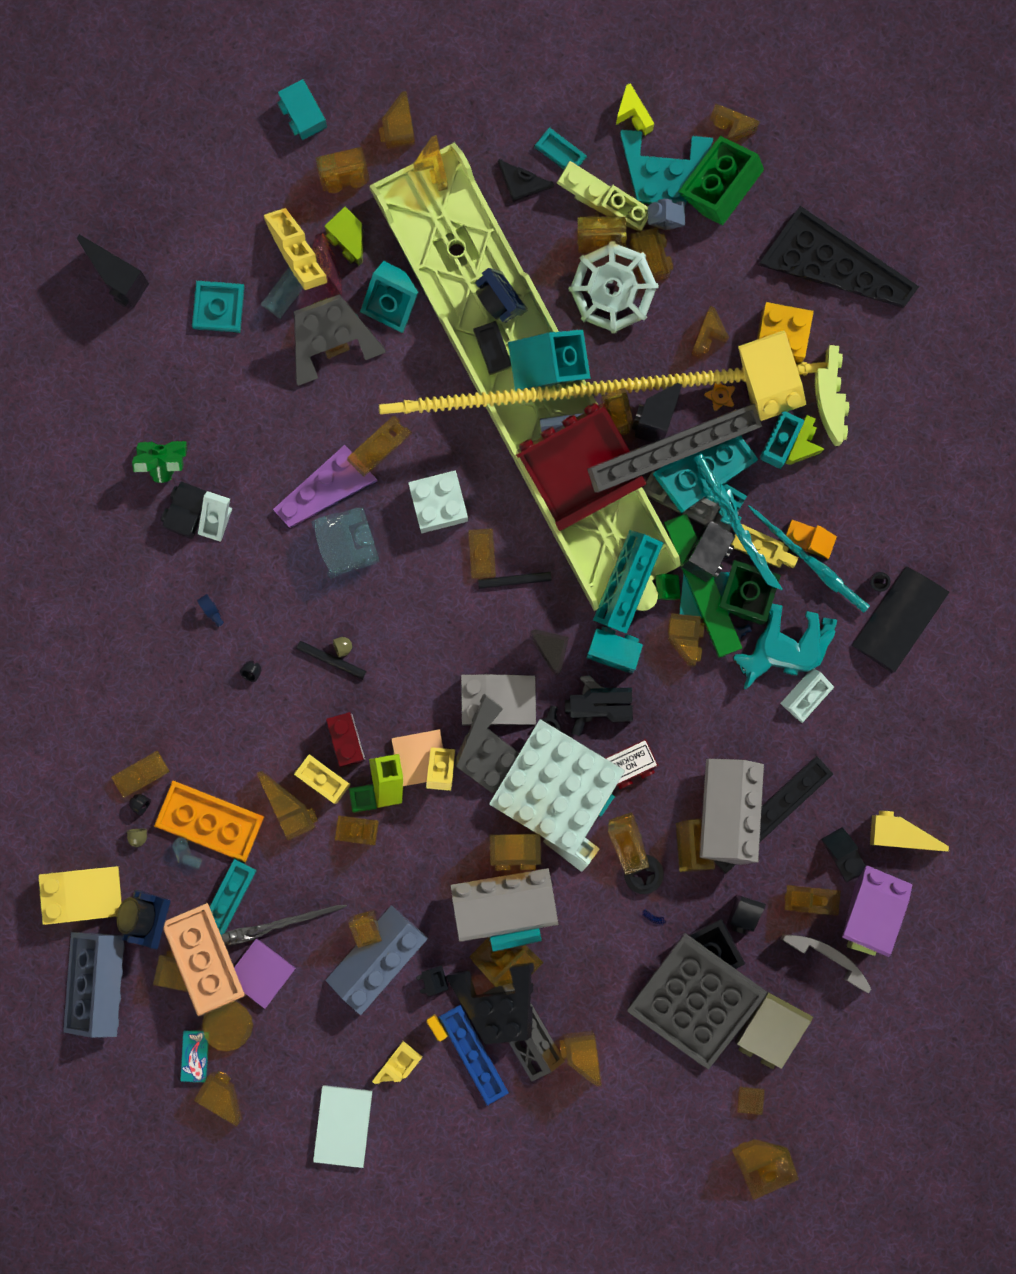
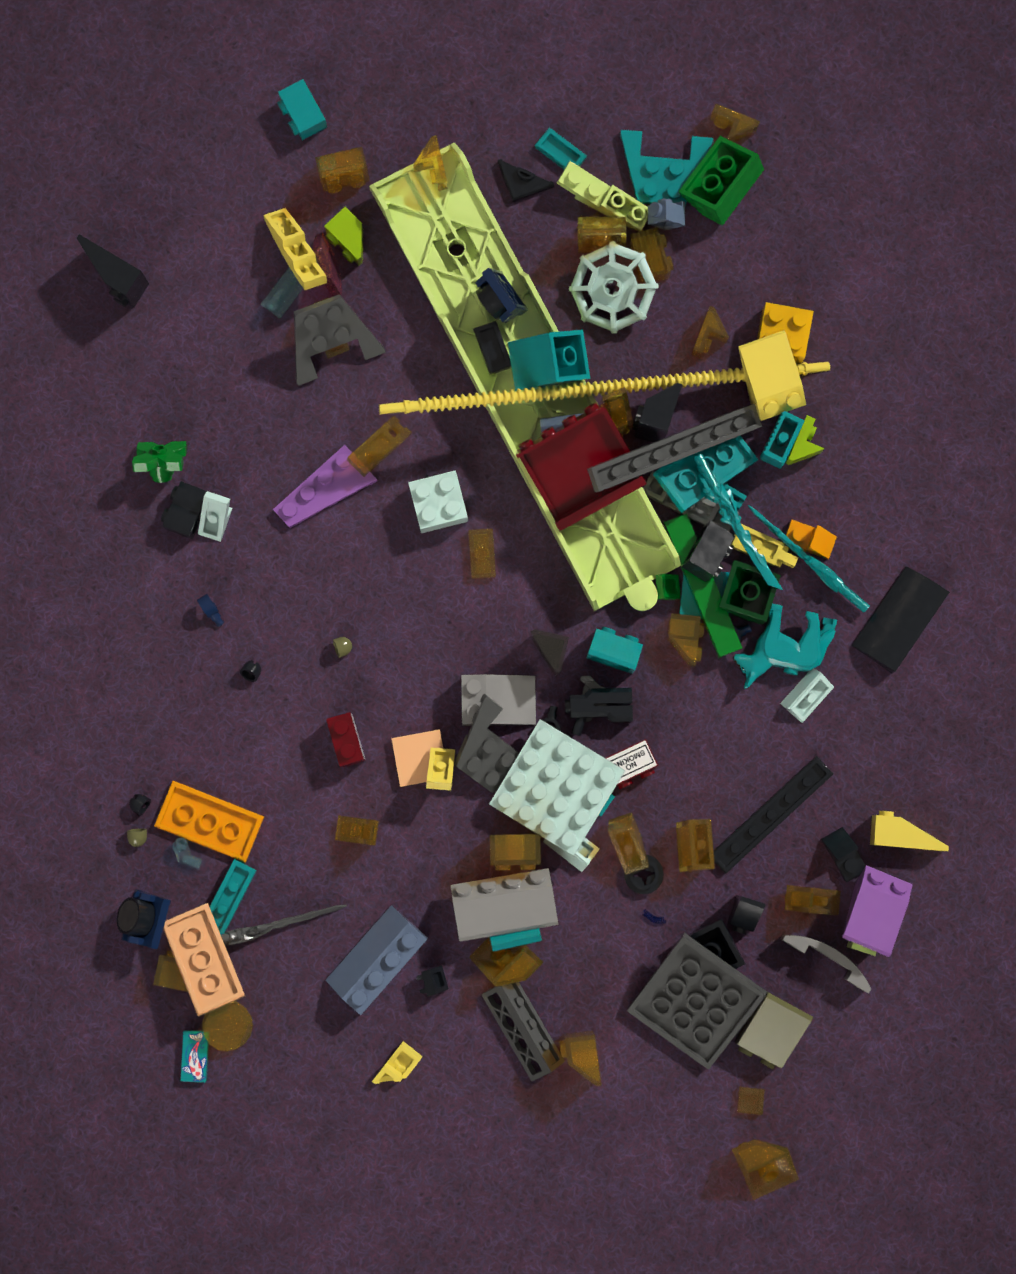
light yellow slope [39,866,122,925] -> none
sand blue slope [63,932,125,1038] -> none
clear yellow slope [111,751,170,798] -> none
teal tile [192,281,245,333] -> none
clear yellow slope [194,1071,242,1126] -> none
medium lavender tile [234,938,296,1009] -> none
clear yellow slope [257,771,318,841] -> none
light yellow panel [294,755,351,804] -> none
black bar [297,641,367,680] -> none
clear light blue piece [311,507,380,578] -> none
light aqua tile [313,1085,372,1168] -> none
clear yellow slope [348,909,382,948] -> none
green tile [349,785,377,812] -> none
teal slope [360,261,418,333] -> none
lime slope [369,754,403,808] -> none
clear yellow slope [379,91,415,149] -> none
yellow tile [426,1014,448,1041] -> none
blue tile [439,1005,509,1105] -> none
black wing [446,962,534,1044] -> none
black bar [478,571,552,589] -> none
teal fence [593,530,663,634] -> none
neon yellow slope [616,83,654,136] -> none
light grey slope [700,759,764,865] -> none
light orange plate [704,382,735,411] -> none
black wing [758,206,919,308] -> none
yellowish green slope [815,345,849,446] -> none
black hinge [870,572,891,592] -> none

